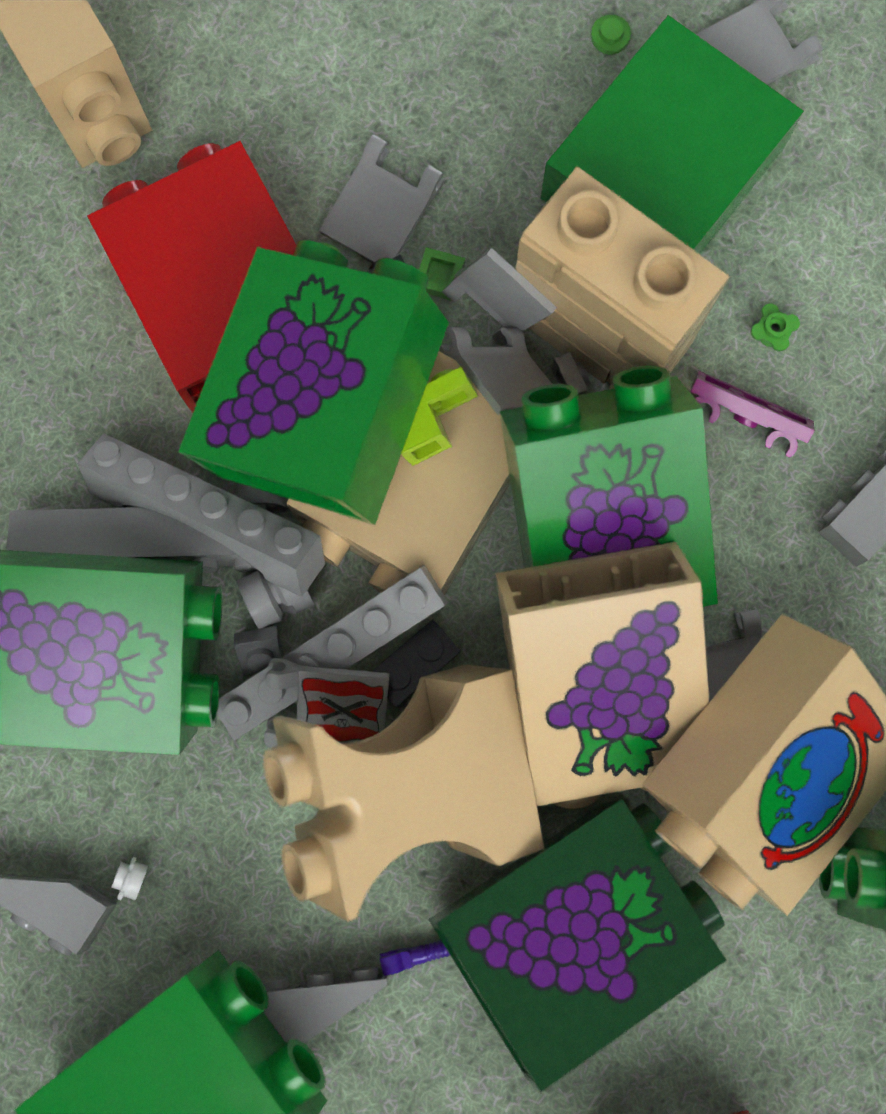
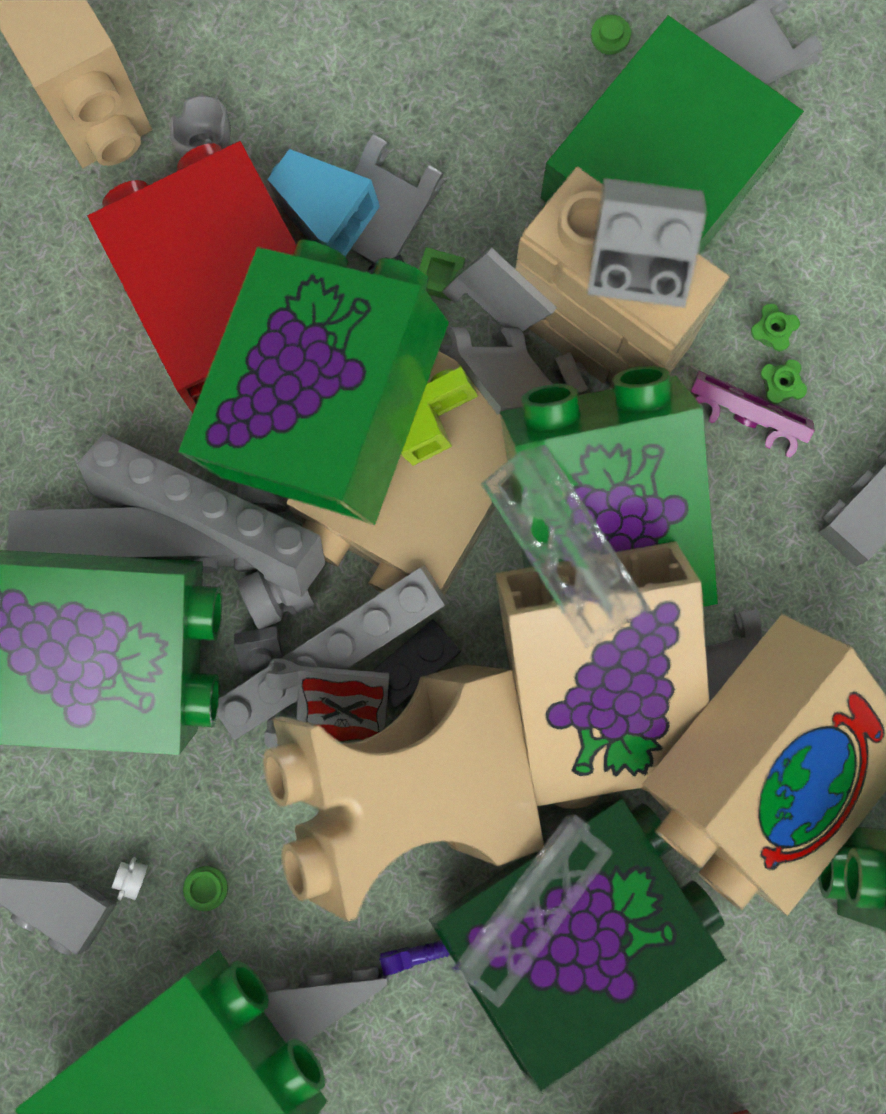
none -> light grey hair [170,95,231,156]
none -> bright green plate [183,866,228,911]
none -> medium azure slope [267,149,380,257]
none -> clear fence [452,815,613,1008]
none -> clear fence [481,445,651,649]
none -> light grey slope [587,179,706,308]
none -> bright green plate [760,359,807,404]

